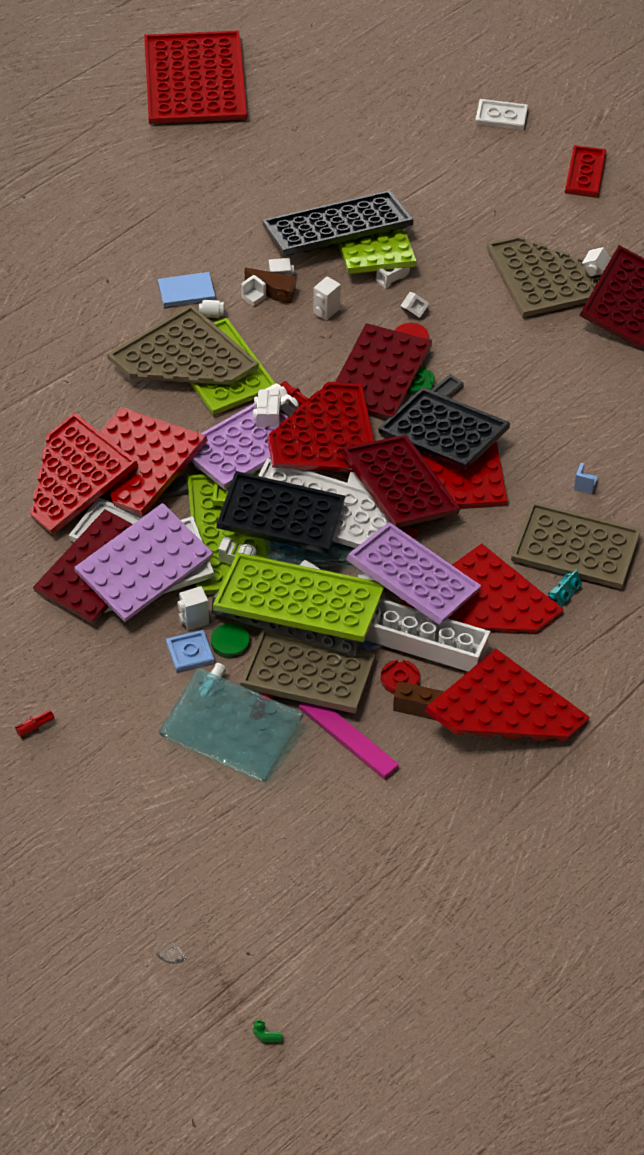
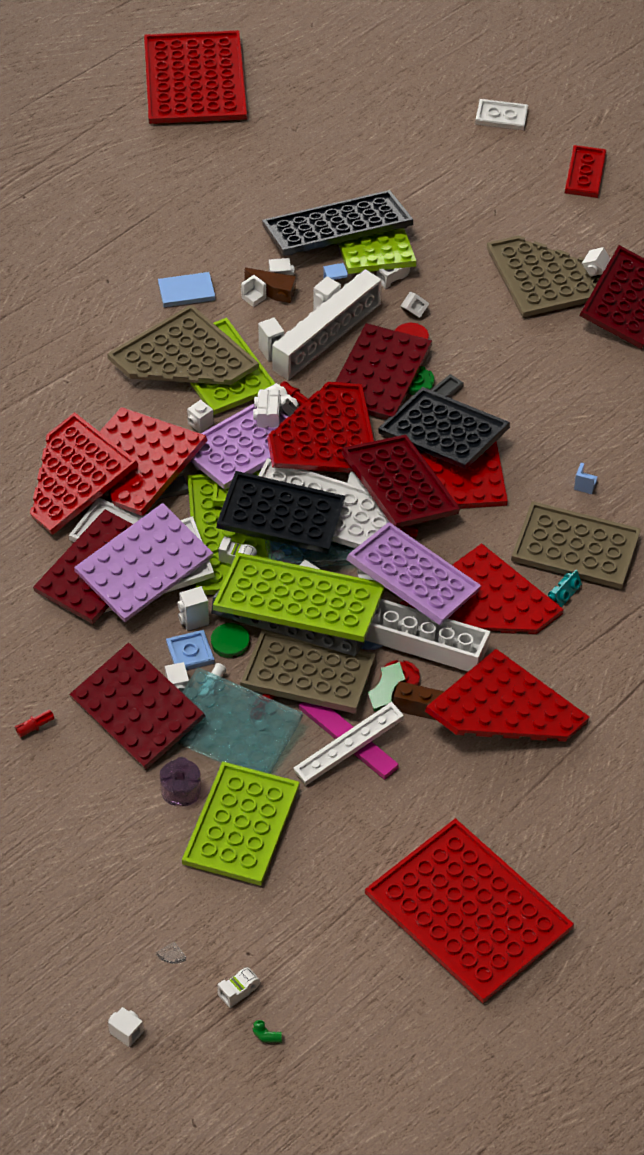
white brick [199,300,224,318] -> none
none -> dark red plate [69,642,206,770]
none -> white brick [108,1007,144,1047]
none -> clear purple brick [160,757,201,806]
none -> white brick [165,662,190,694]
none -> lime plate [182,761,300,886]
none -> white brick [187,400,214,433]
none -> white leg [217,967,260,1008]
none -> white brick [258,318,284,362]
none -> white brick [272,269,381,380]
none -> white plate [294,702,404,785]
none -> light blue panel [323,263,348,280]
none -> red plate [365,818,574,1003]
none -> tile [368,662,406,711]

